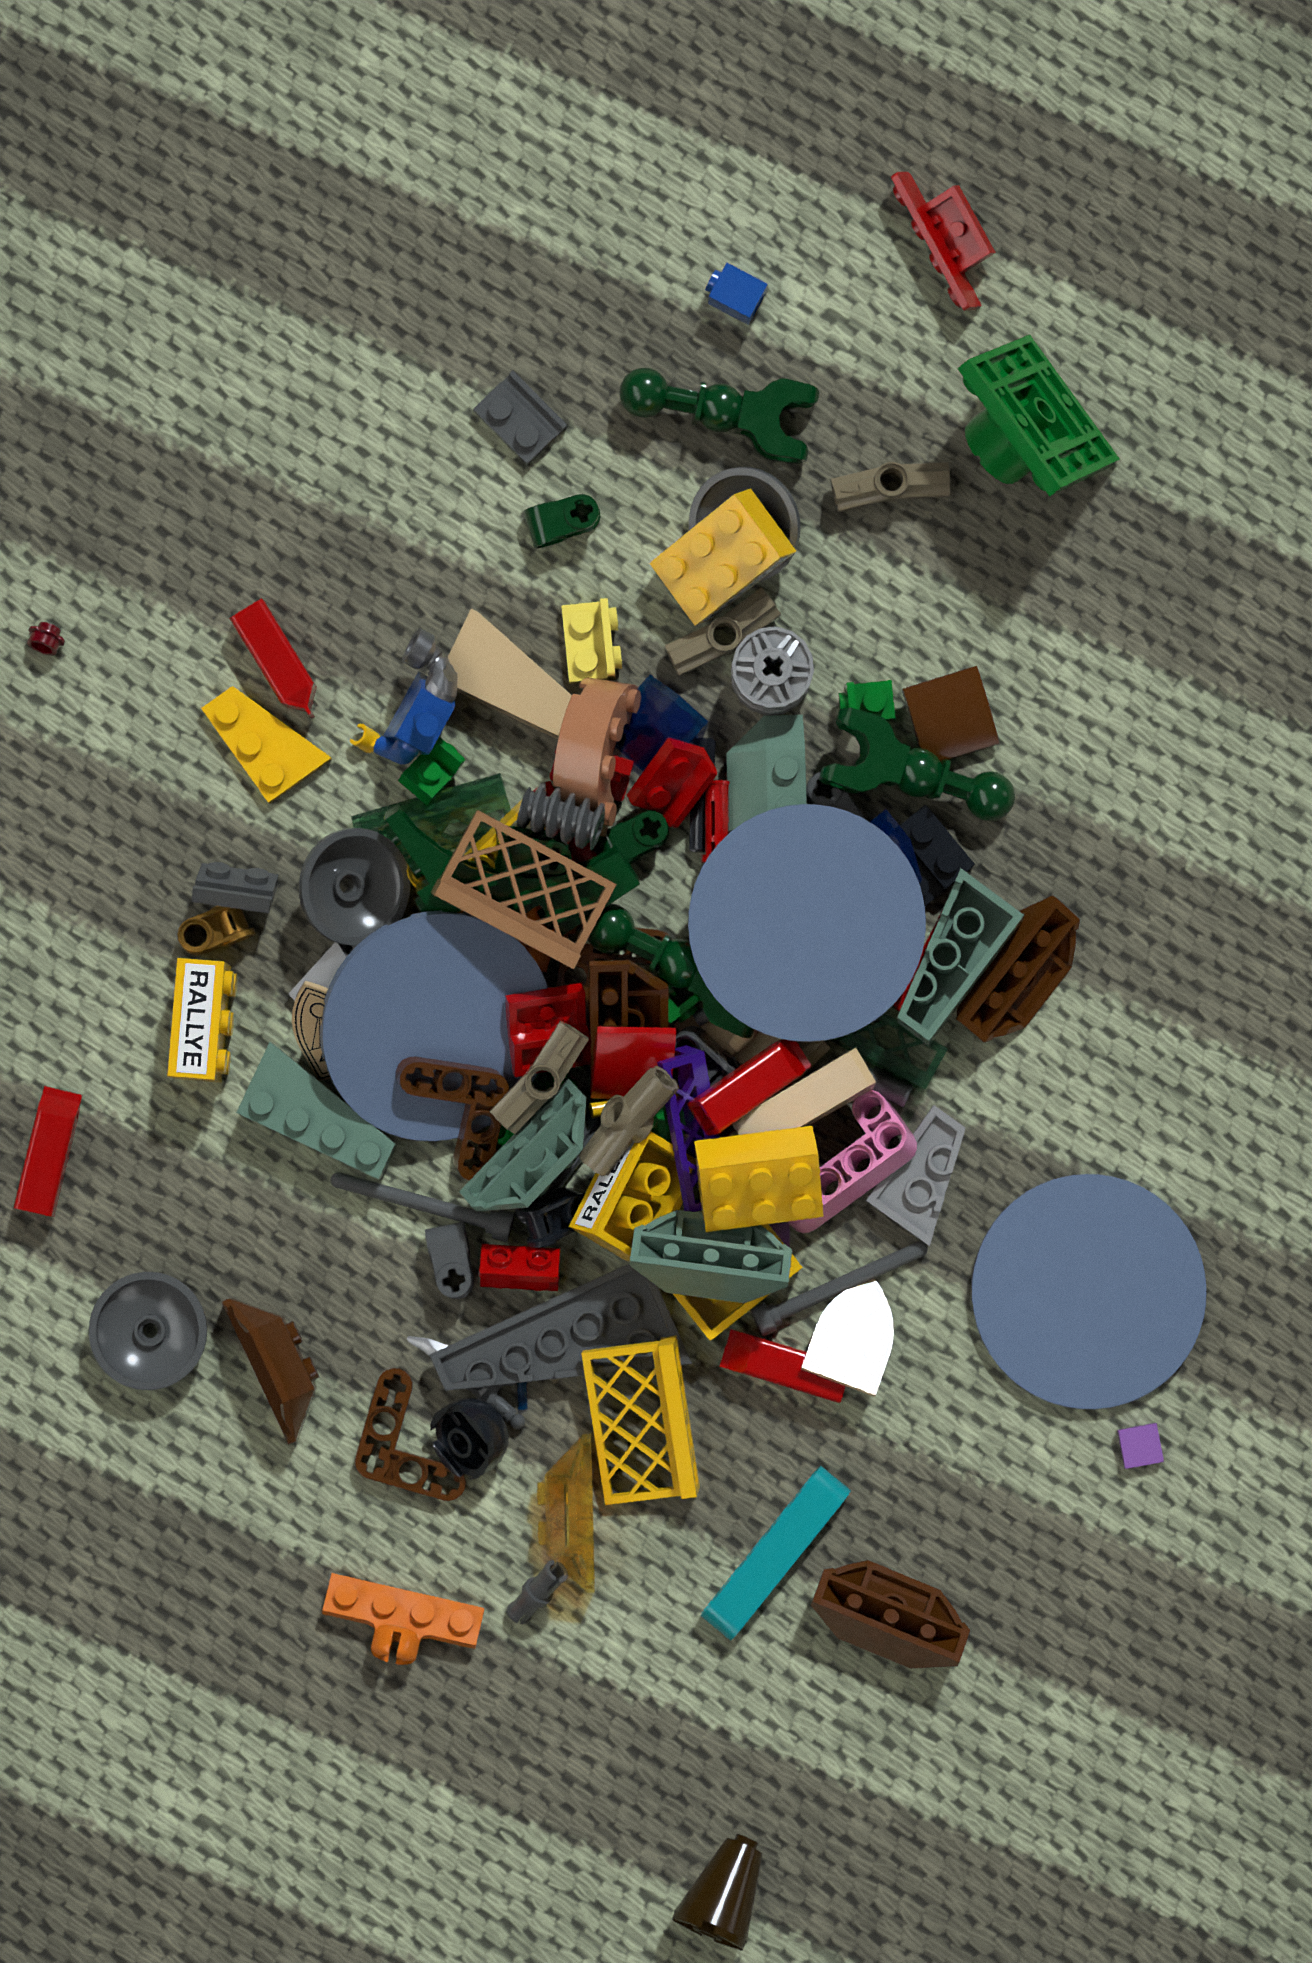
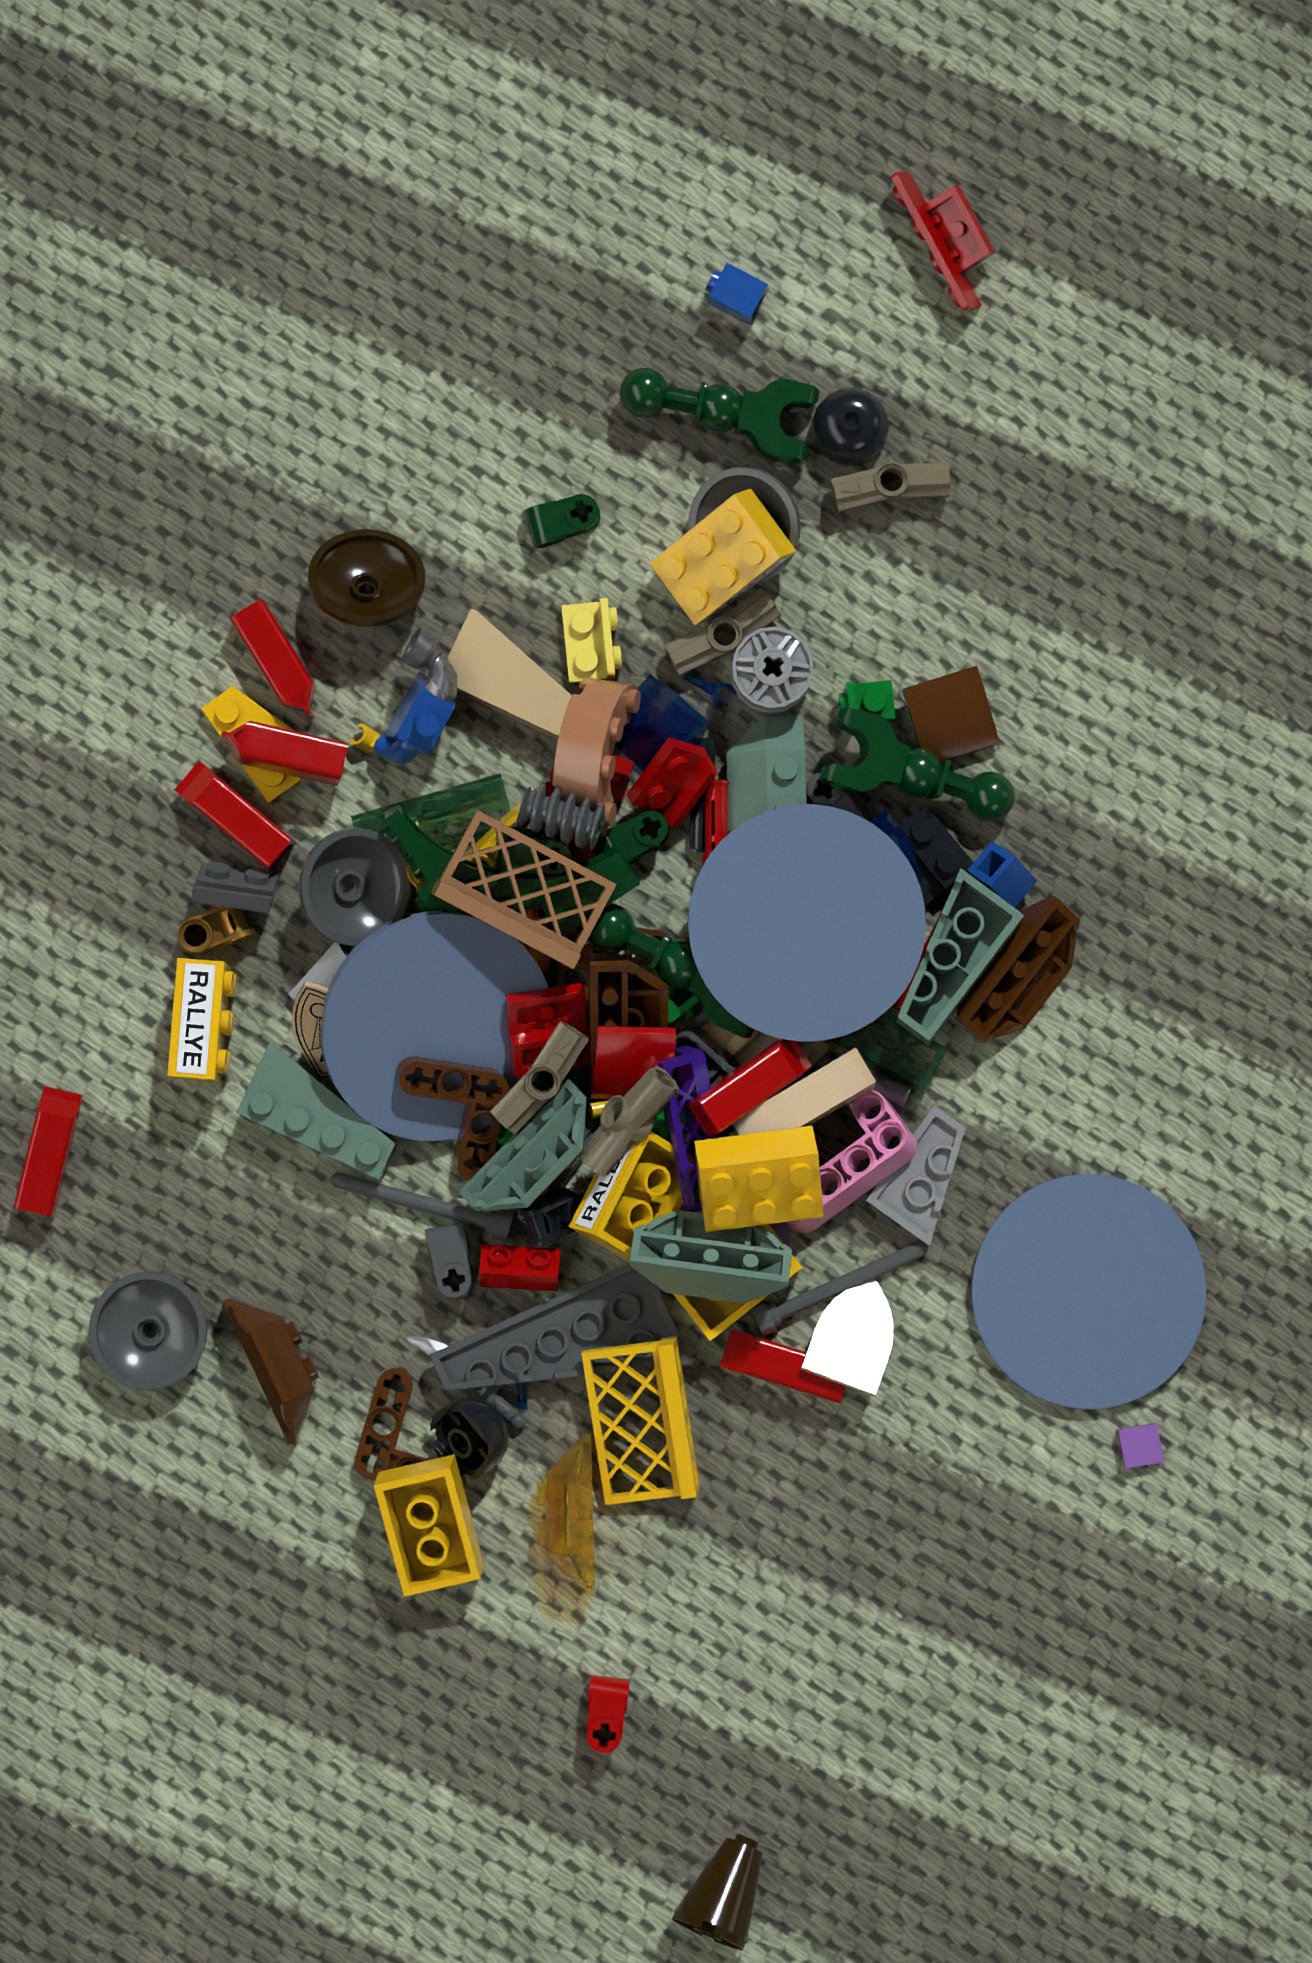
dark red plate [27,622,65,656] -> none
orange plate [322,1573,485,1665] -> none
green bracket [398,737,465,806] -> none
dark grey plate [473,370,567,466] -> none
dark grey pin [507,1560,568,1625] -> none
teal beam [700,1465,851,1641] -> none
reddish brown wedge [811,1560,970,1669] -> none
green piece [957,334,1120,497] -> none
none -> red piece [174,761,295,871]
none -> red piece [219,721,348,786]
none -> dark brown dish [308,529,425,627]
none -> yellow brick [373,1454,484,1597]
none -> red piece [586,1675,630,1753]
none -> clear blue hand [683,672,736,707]
none -> black cylinder [812,388,889,467]
none -> blue brick [967,841,1037,908]

